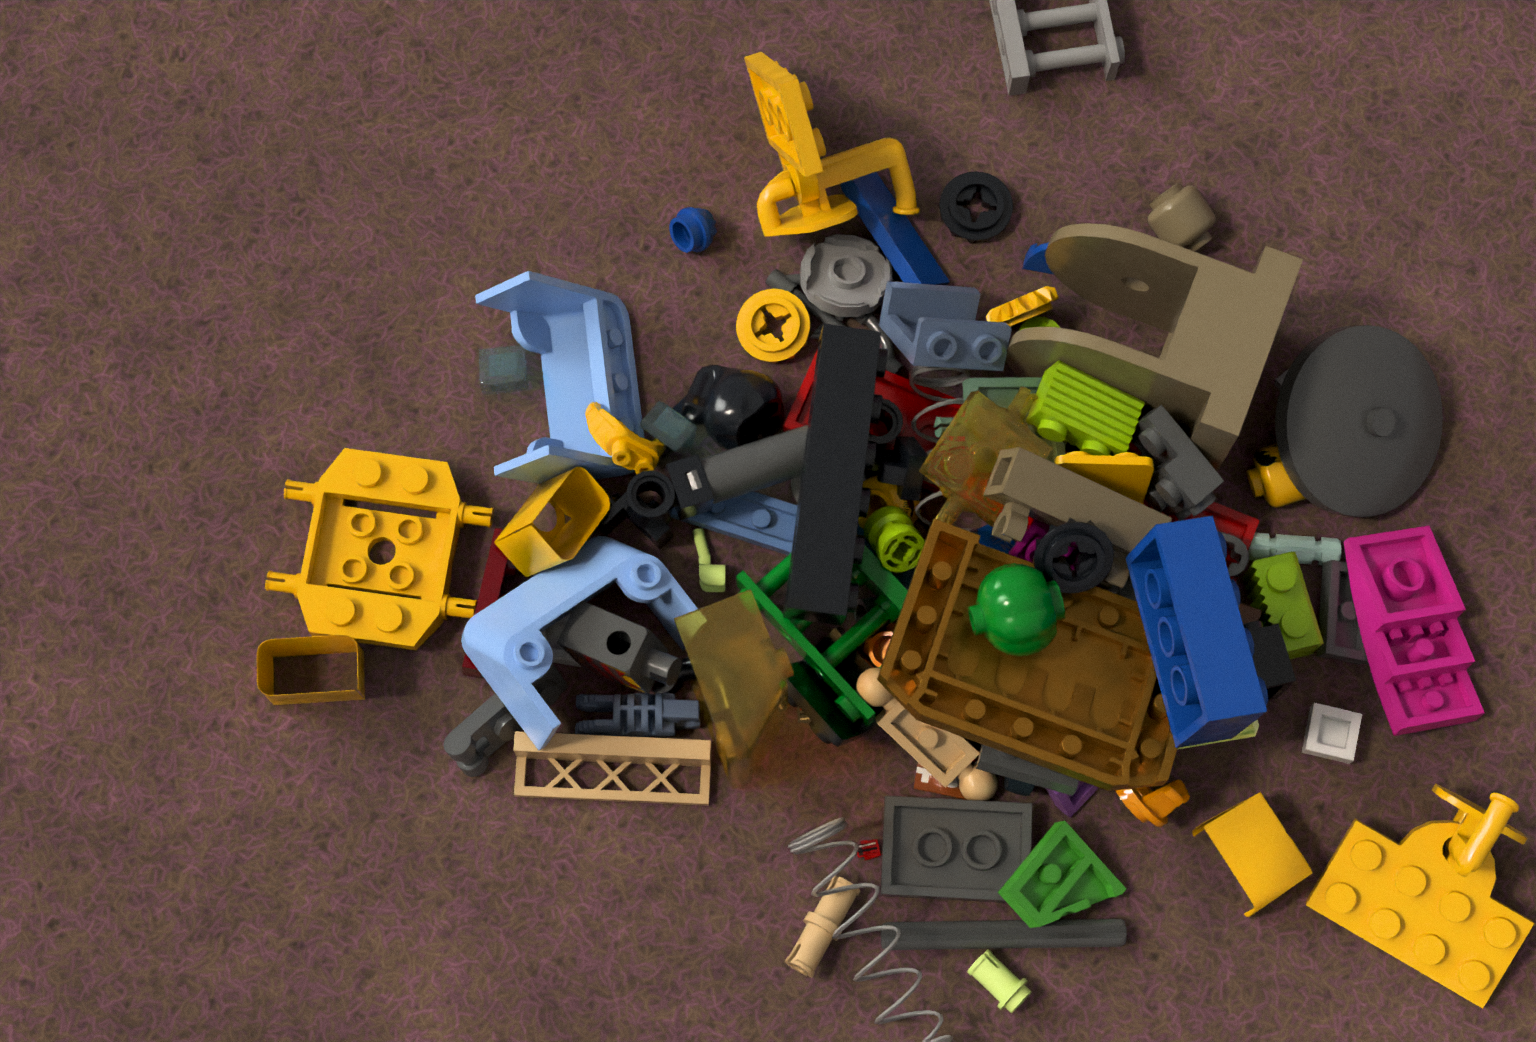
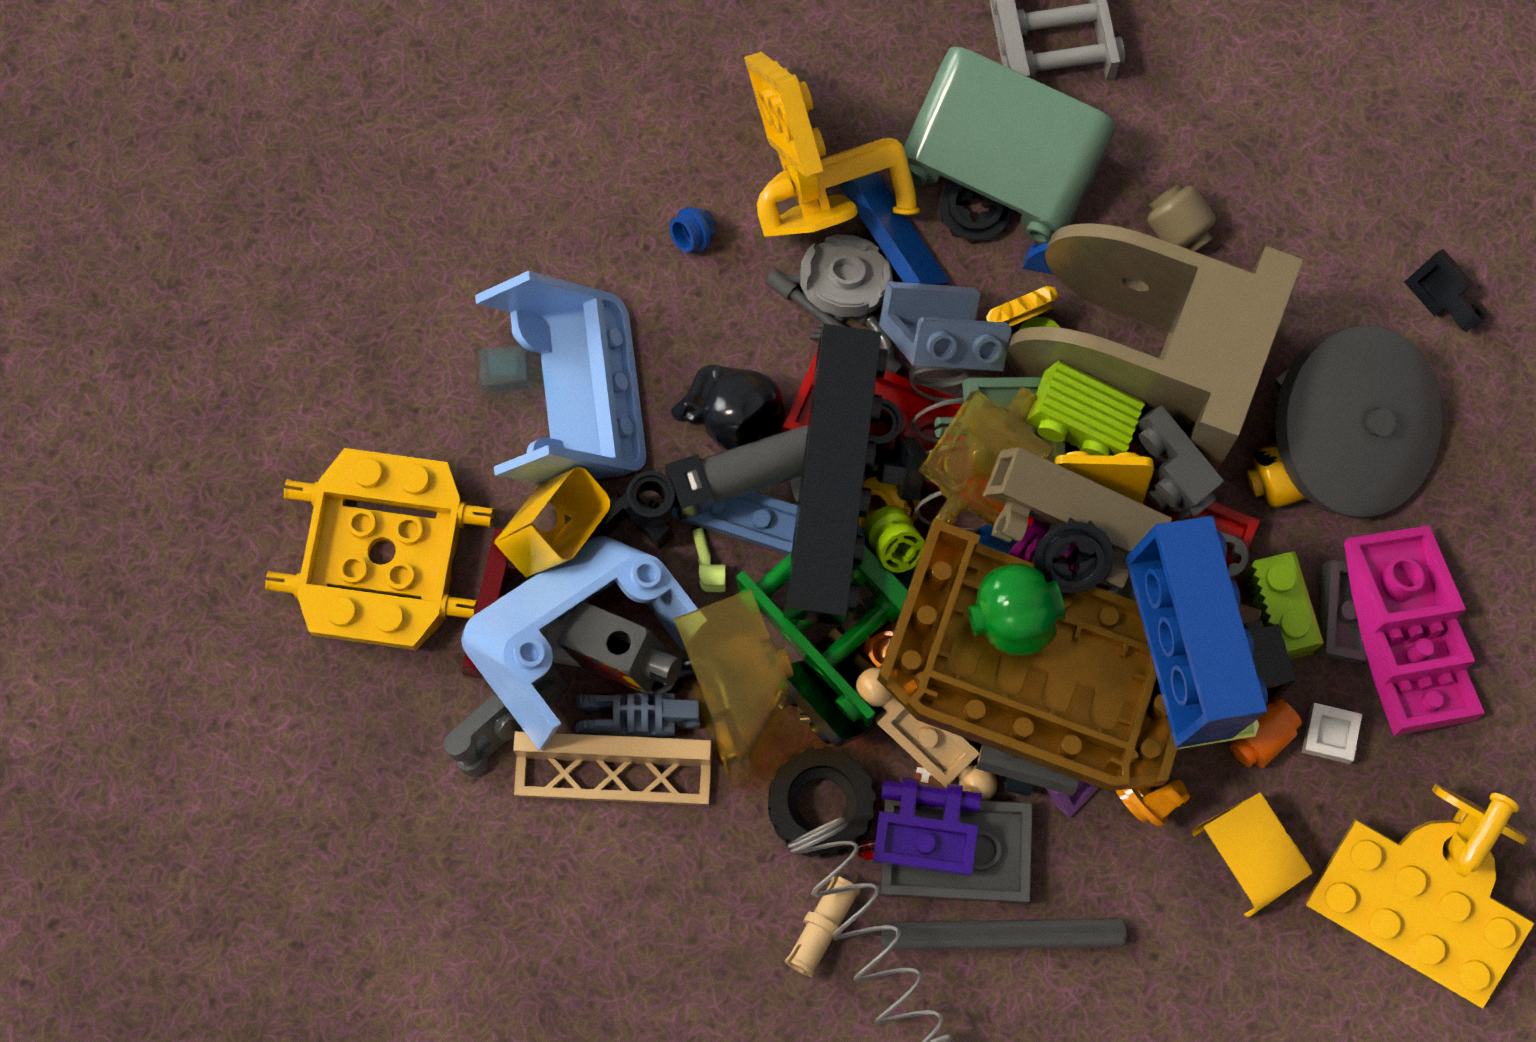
yellow piece [257,635,365,705] -> none
yellow helmet [585,402,668,475] -> none
clear light blue slope [640,401,697,453] -> none
yellow gear [736,289,811,364] -> none
yellowish green pin [967,949,1032,1014] -> none
bright green wing [998,821,1126,928] -> none
light aqua axle [1248,533,1342,565] -> none
none -> black tyre [768,746,876,859]
none -> dark purple plate [872,777,982,877]
none -> sand green windscreen [903,47,1115,244]
none -> orange brick [1229,696,1302,768]
none -> black plate [1404,249,1489,332]

